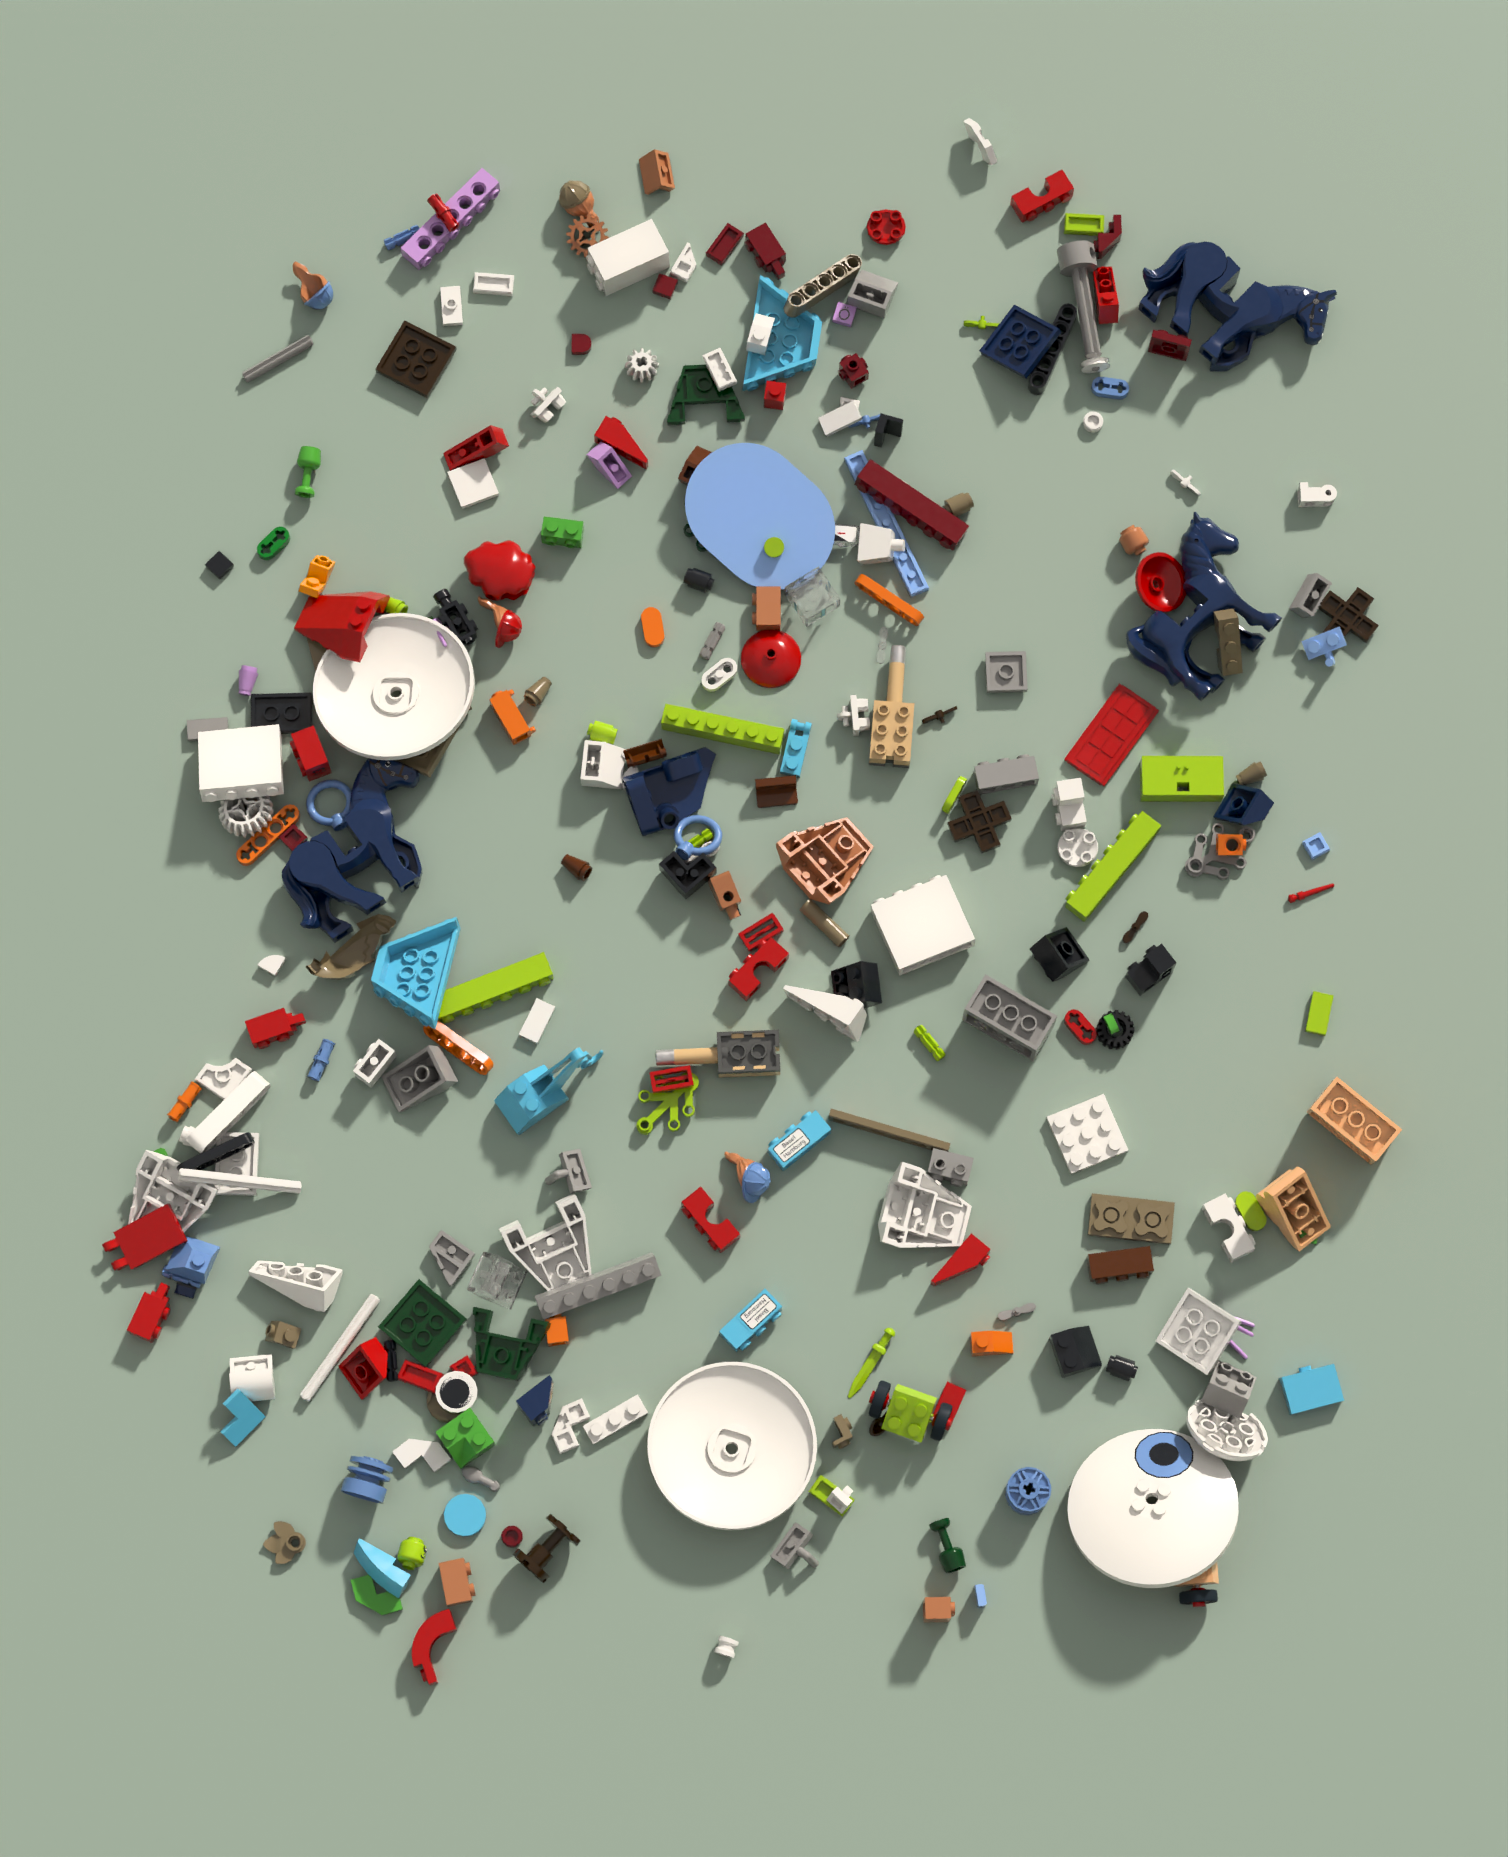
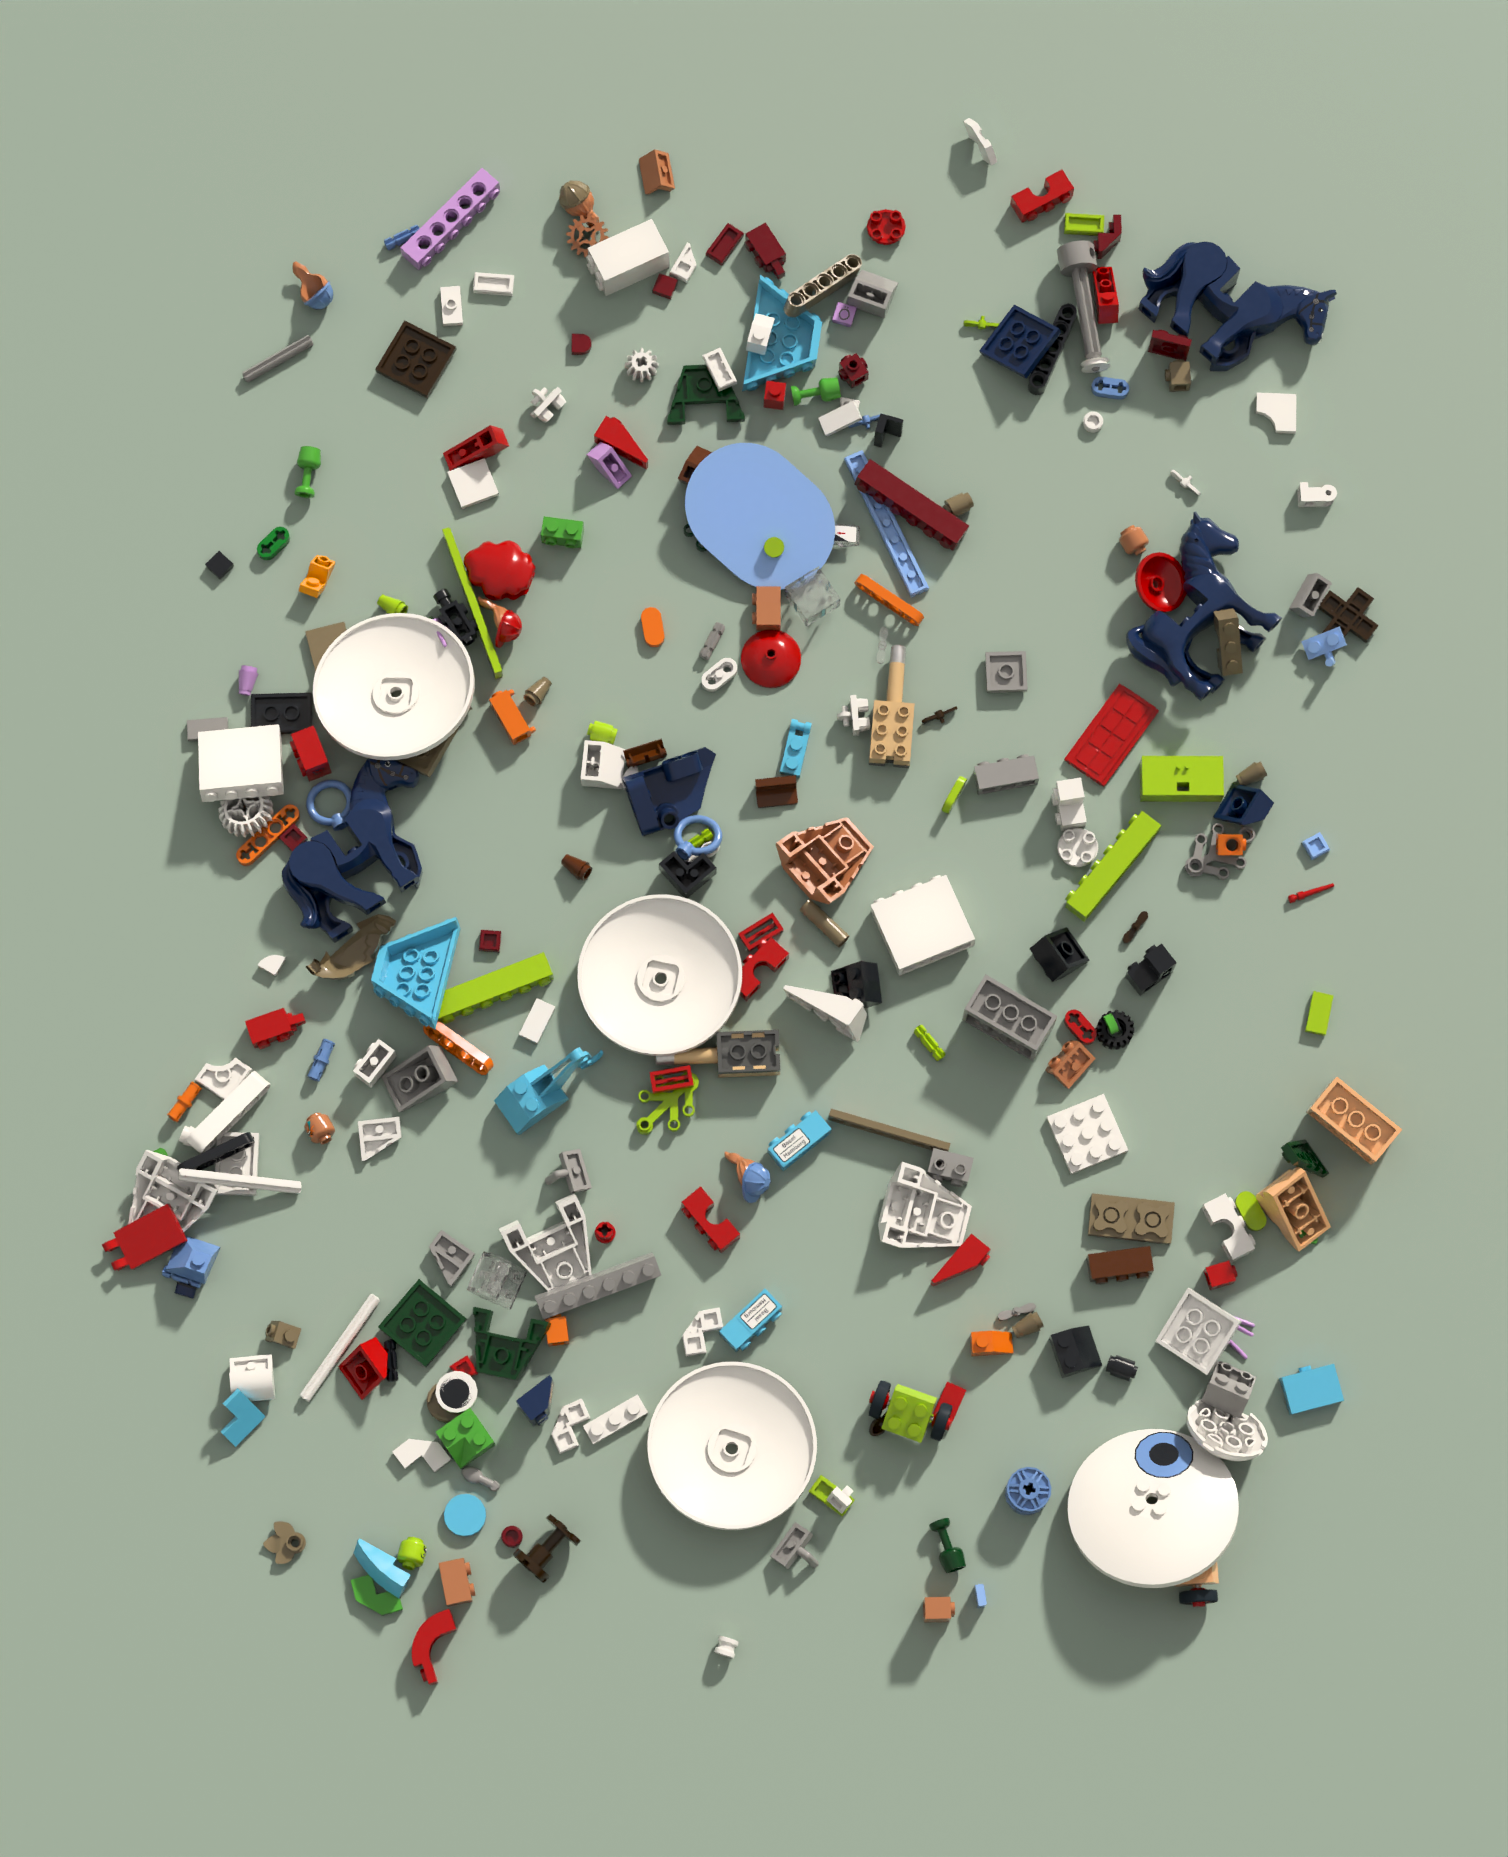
red hinge [127,1282,171,1343] -> none
white wedge [249,1261,343,1312] -> none
red wedge [294,591,390,662] -> none
medium blue wheel [341,1456,393,1504] -> none
red tile [398,1359,444,1394] -> none
red pin [427,193,460,232] -> none
lime brick [661,704,784,755] -> none
black brick [683,568,715,593] -> none
nougat torso [708,871,741,920] -> none
dark tan bracket [832,1414,853,1449] -> none
lime sword [848,1328,895,1398] -> none
white torso [857,523,905,565] -> none
dark brown plate [947,790,1012,854] -> none
none -> nougat head [304,1112,335,1145]
none -> white wing [358,1117,402,1161]
none -> lime tile [442,527,503,680]
none -> dark red tile [479,930,501,953]
none -> white dish [577,894,742,1056]
none -> red bush [595,1222,616,1244]
none -> white tile [682,1307,723,1357]
none -> bright green piece [791,378,841,406]
none -> dark tan cone [1012,1312,1044,1338]
none -> nougat bracket [1045,1040,1096,1089]
none -> dark tan brick [1165,360,1191,392]
none -> red brick [1204,1261,1237,1290]
none -> white tile [1256,393,1296,434]
none -> dark green wing [1281,1139,1329,1178]

